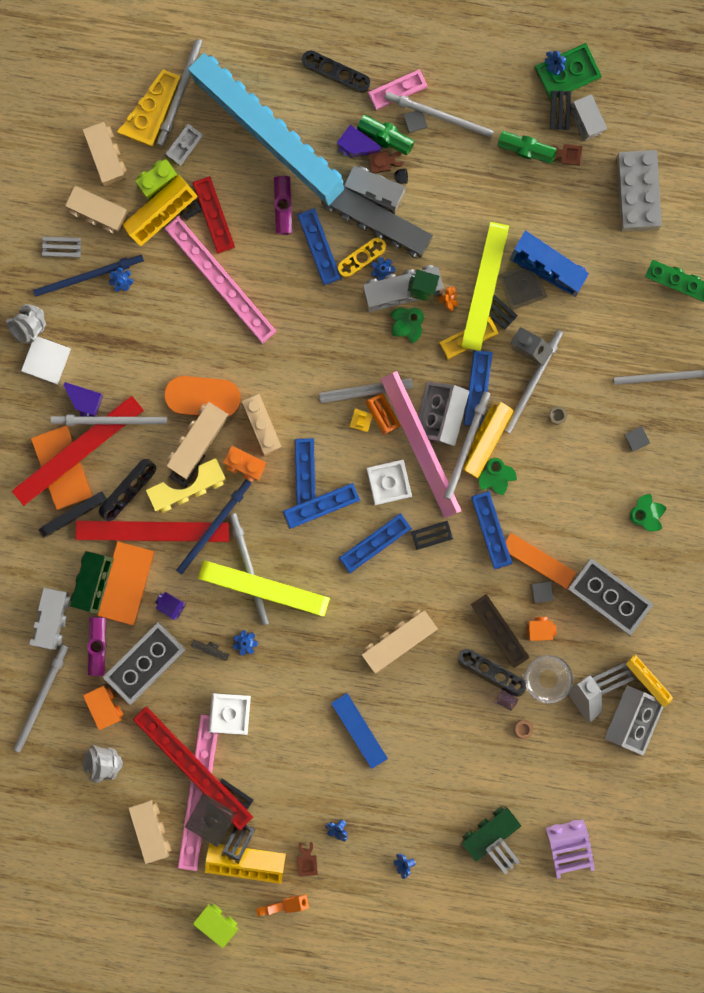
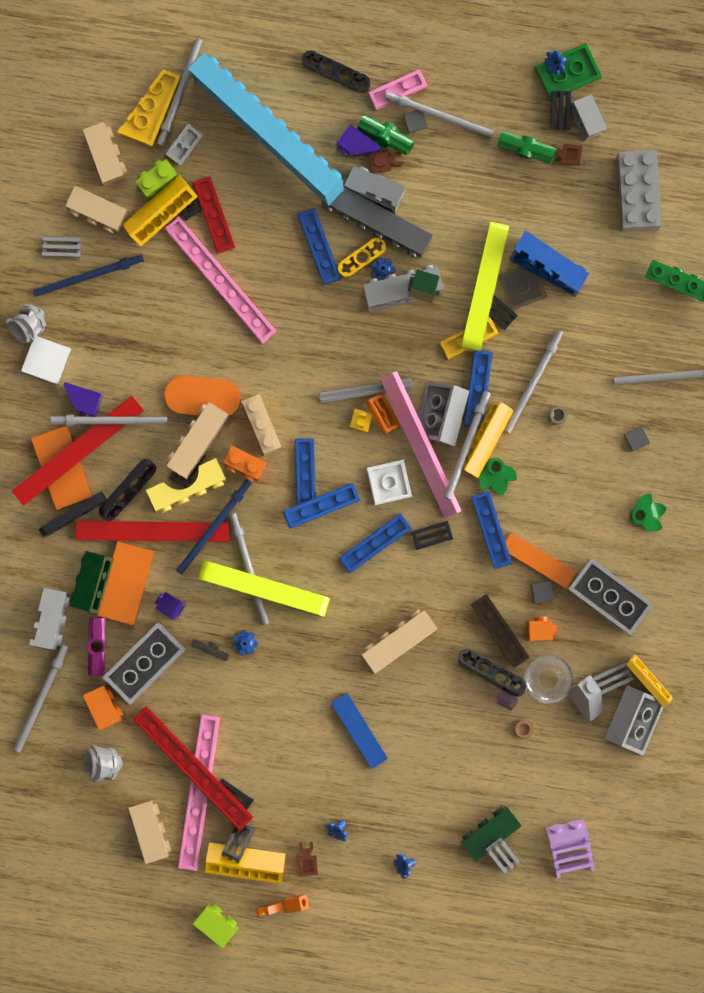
blue plant [109,267,134,292] -> none
clear smoke plate [185,793,237,847] -> none
white tile [208,693,251,735] -> none
magenta piece [274,176,292,235] -> none
green plate [390,307,424,343] -> none
black hinge [394,168,408,184] -> none
orange plant [438,286,458,311] -> none
dark grey torso [510,327,553,366] -> none

